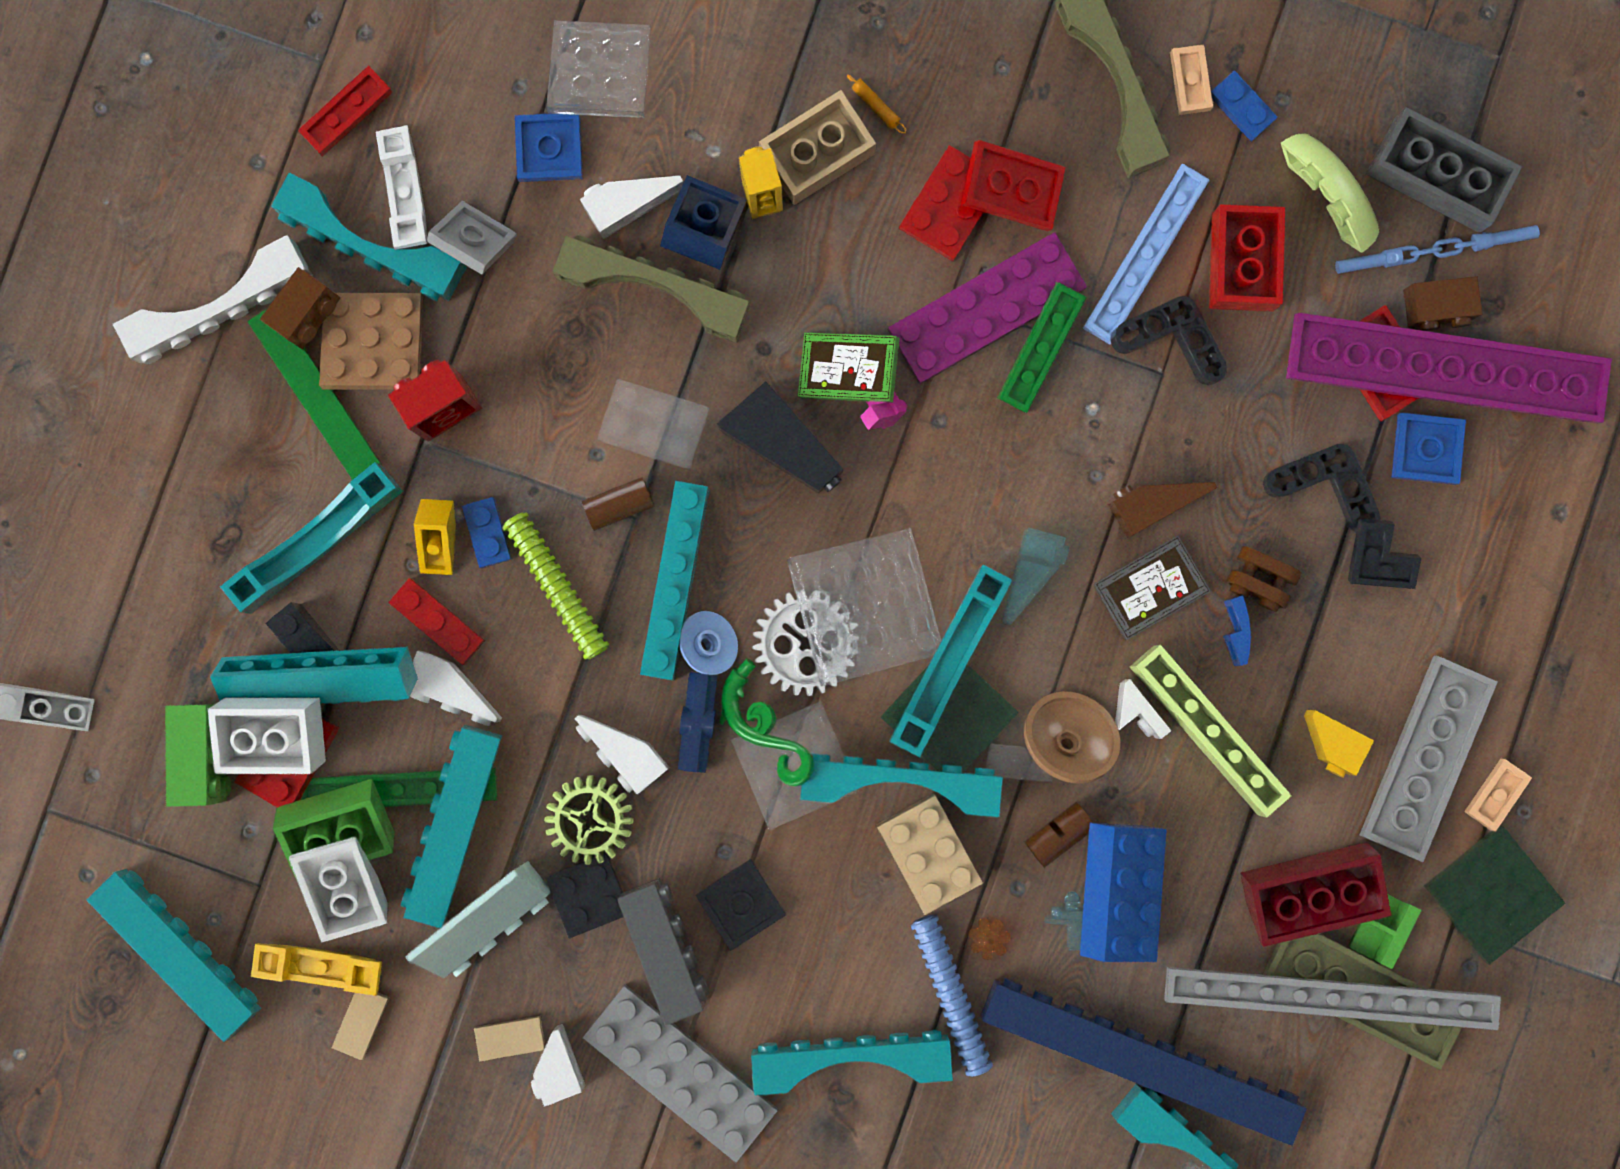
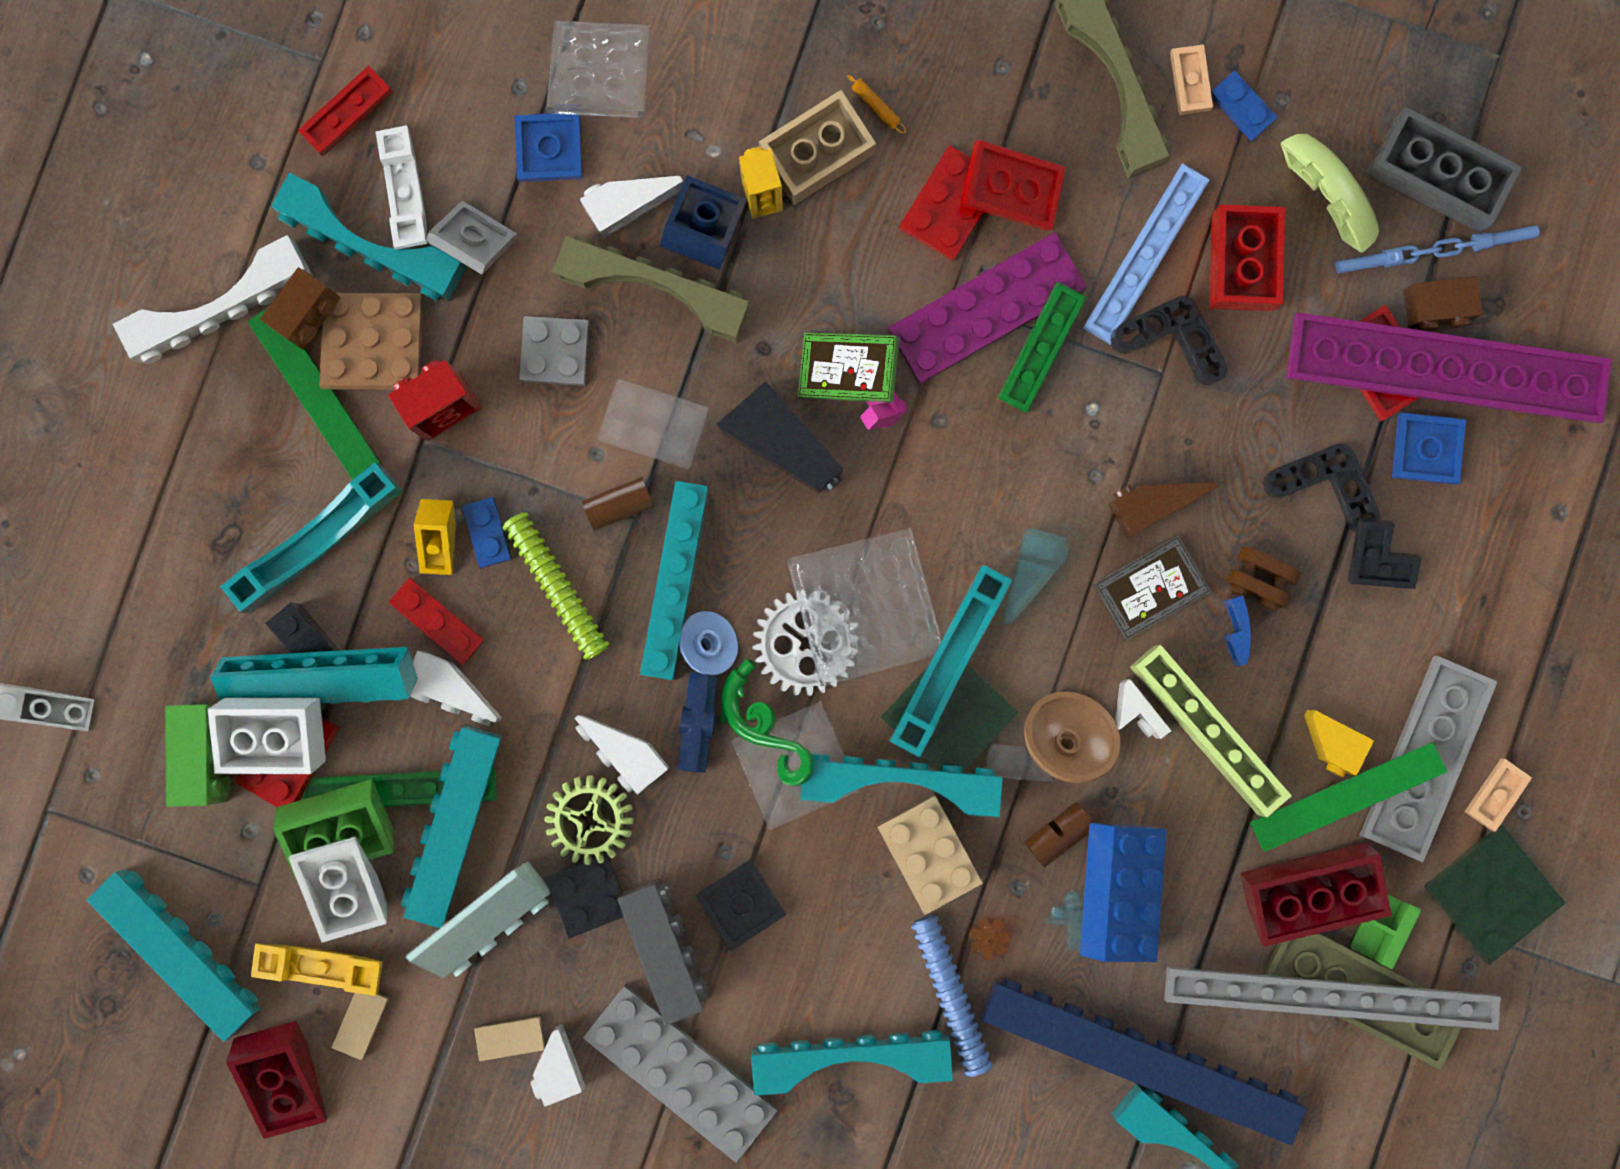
none -> dark red slope [226,1021,327,1139]
none -> light grey plate [519,316,589,386]
none -> green tile [1249,742,1448,852]

